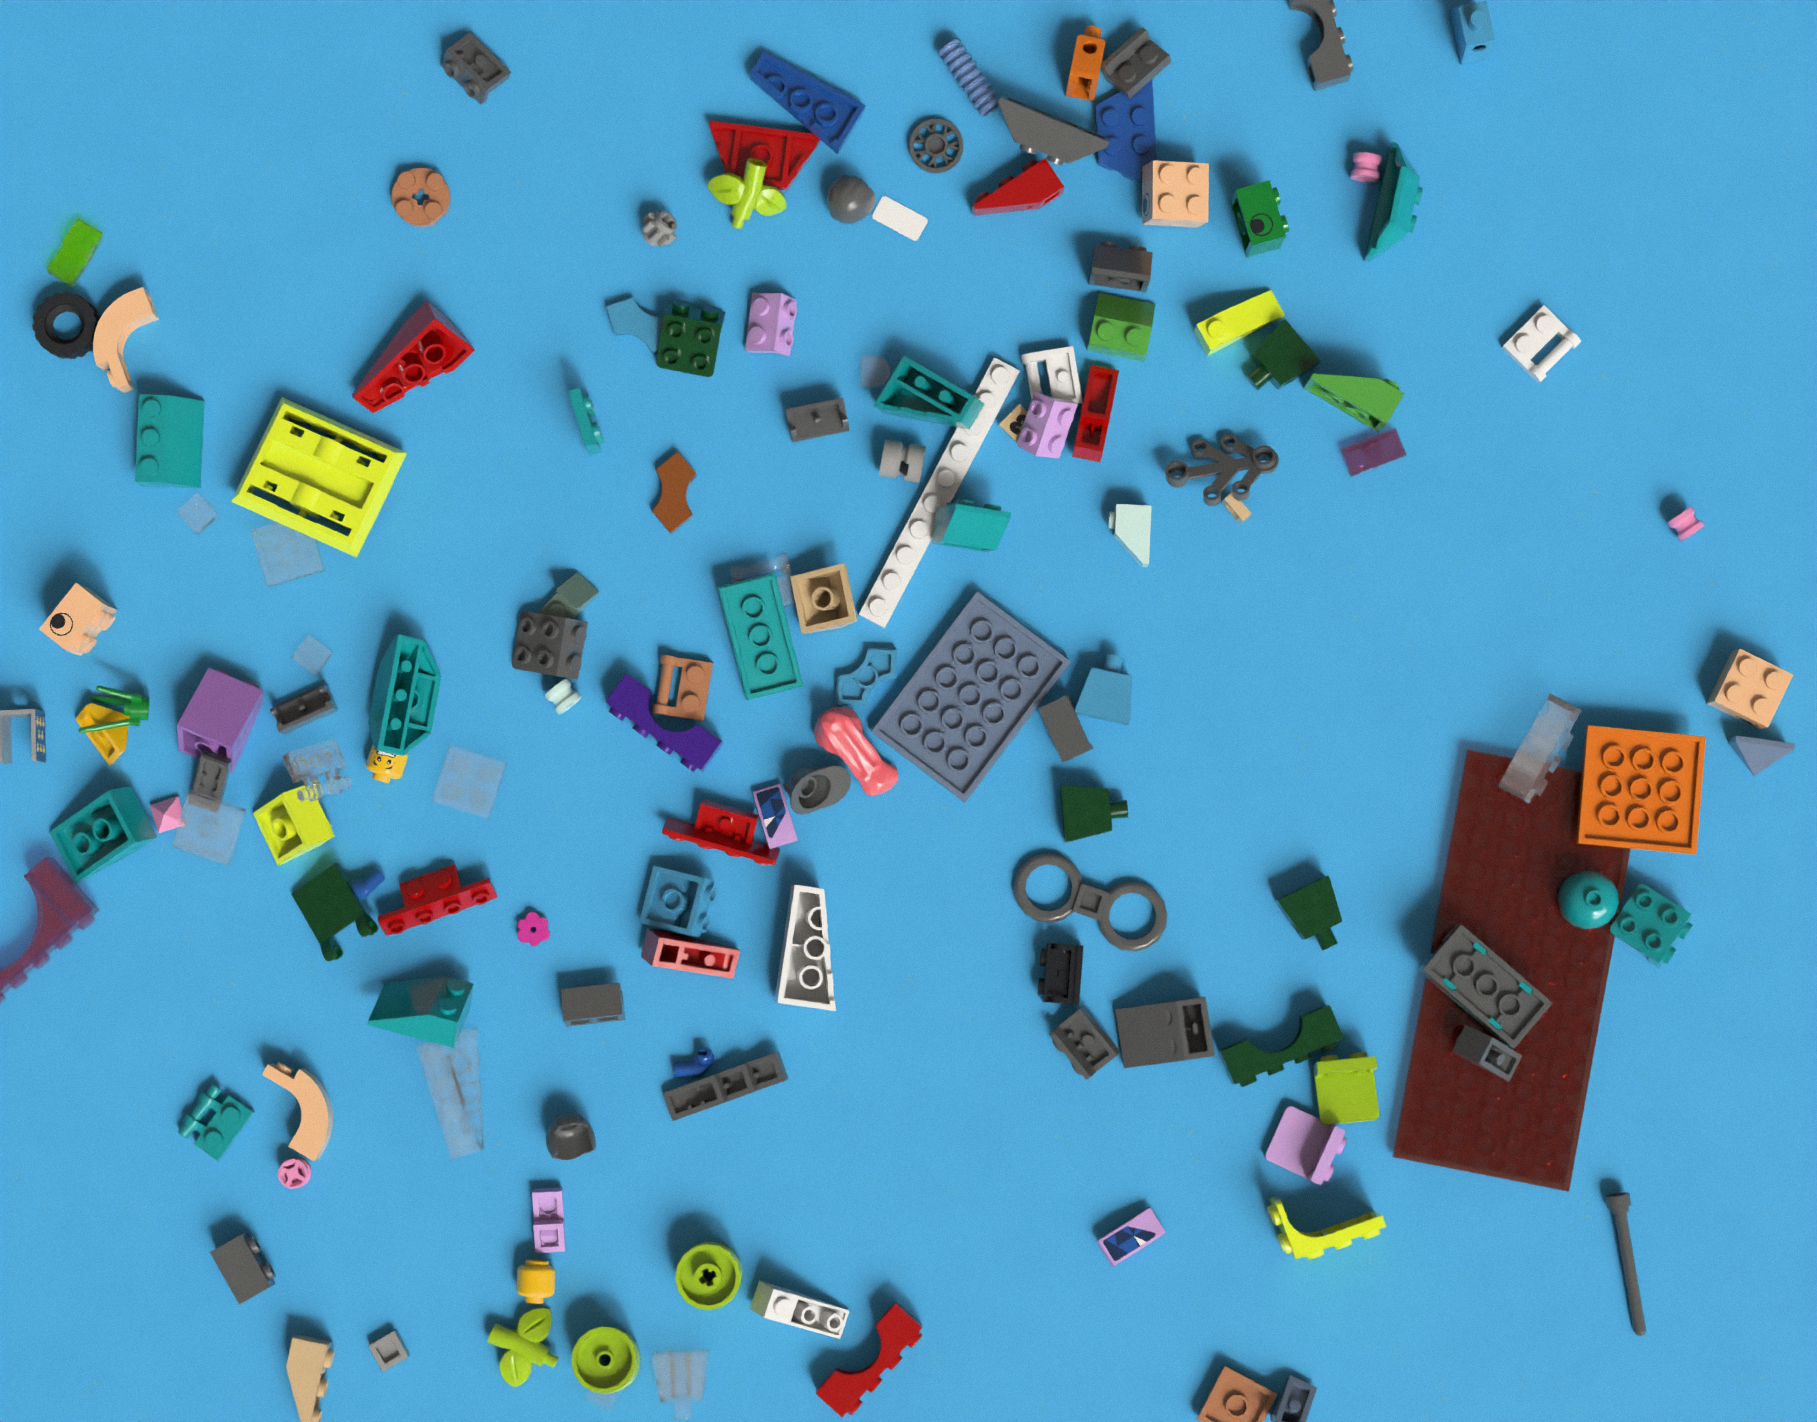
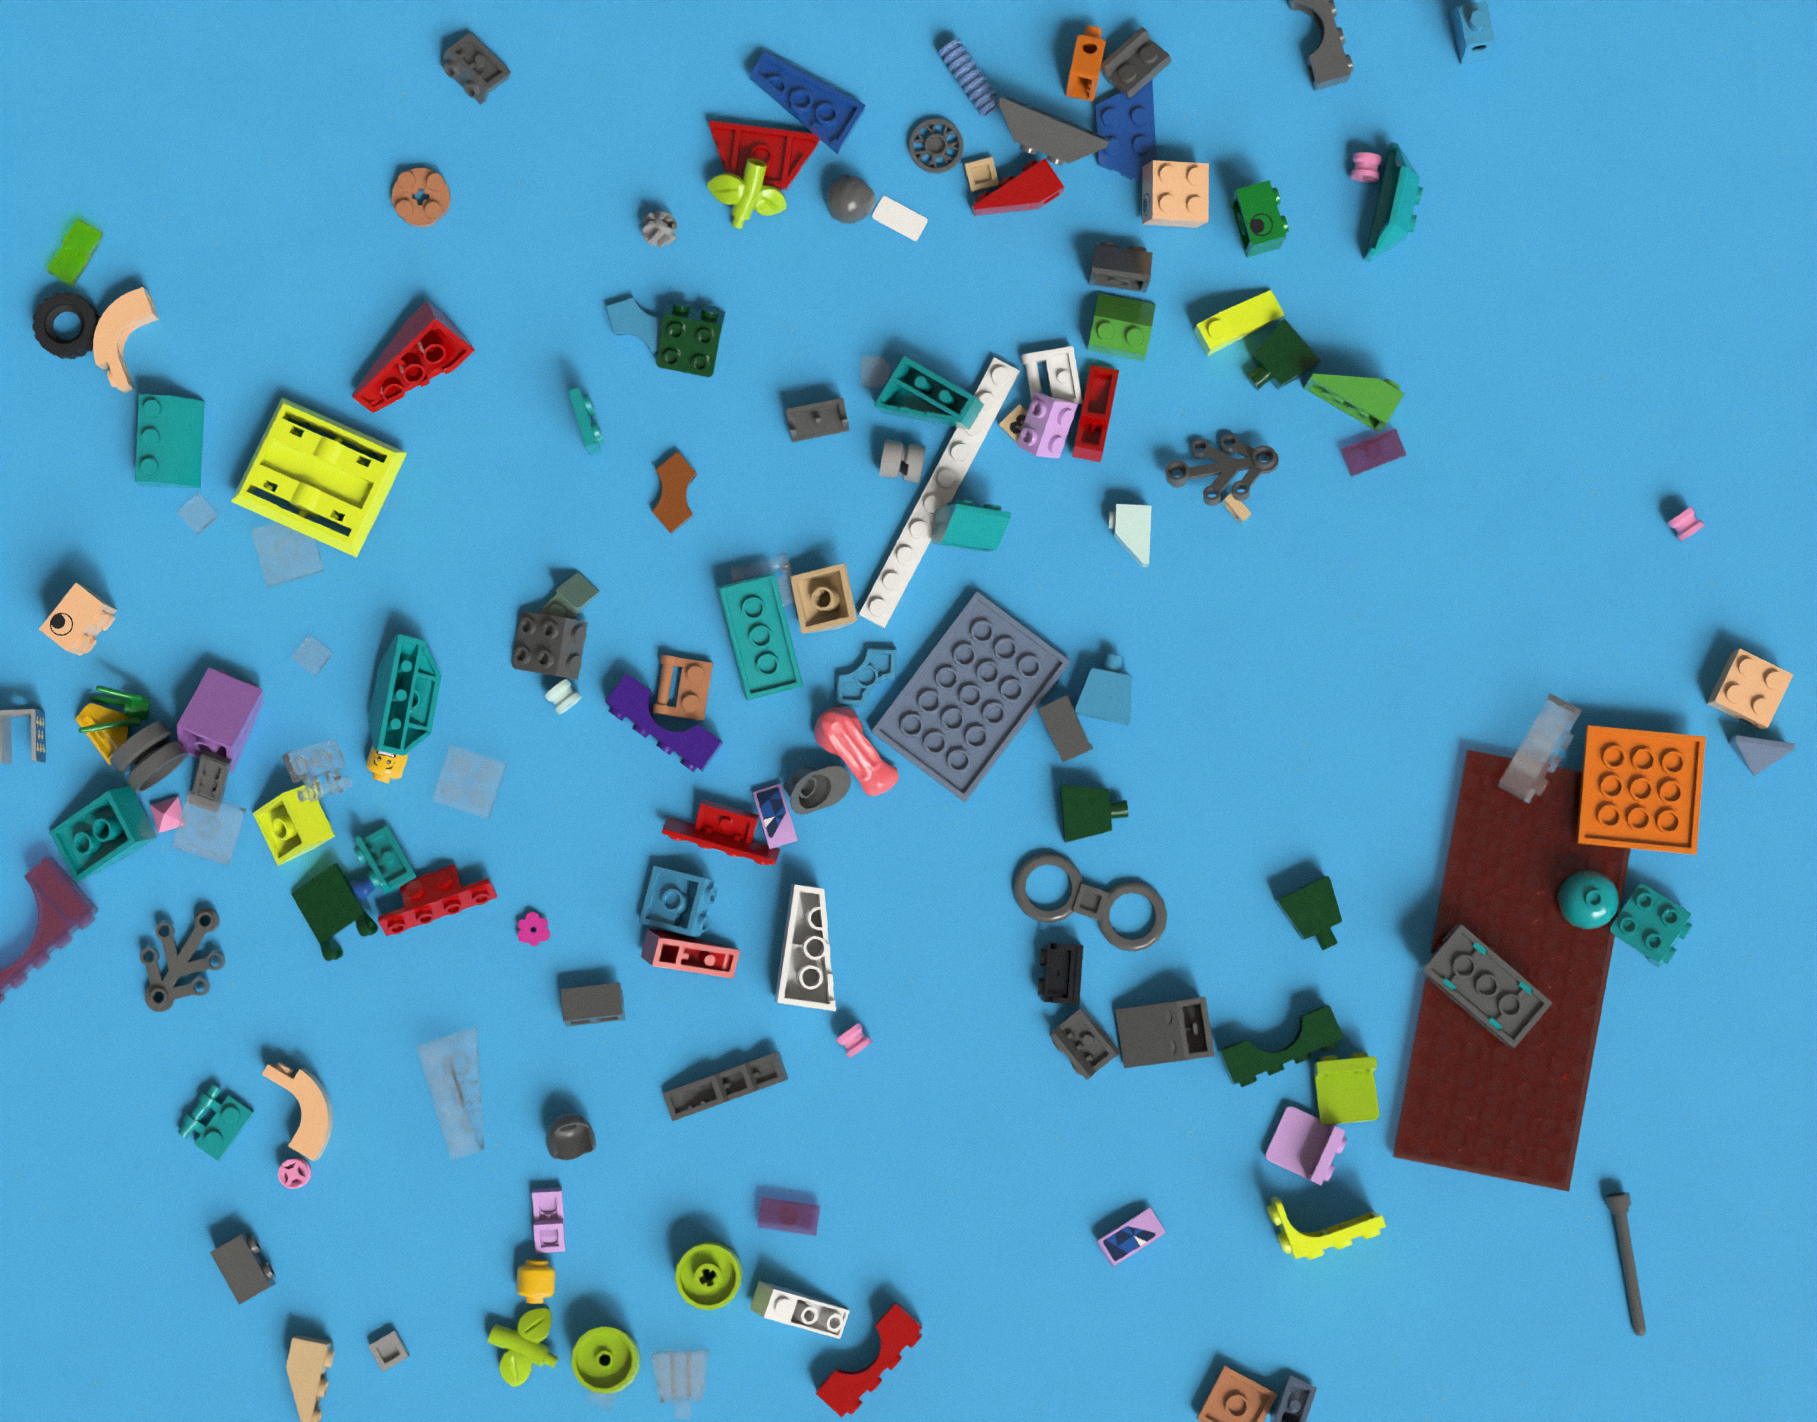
dark grey hinge [270,683,338,734] -> none
teal slope [367,976,474,1048] -> none
blue arm [674,1047,714,1077] -> none
lavender bracket [745,293,797,356] -> none
dark grey slope [1452,1025,1522,1082] -> none
white plate [1501,305,1581,383] -> none
none -> dark grey wheel [110,721,188,793]
none -> dark grey plant [140,909,225,1012]
none -> teal bracket [353,826,416,894]
none -> plate [757,1197,821,1236]
none -> bright pink wheel [835,1023,873,1058]
none -> tan tile [964,157,999,194]

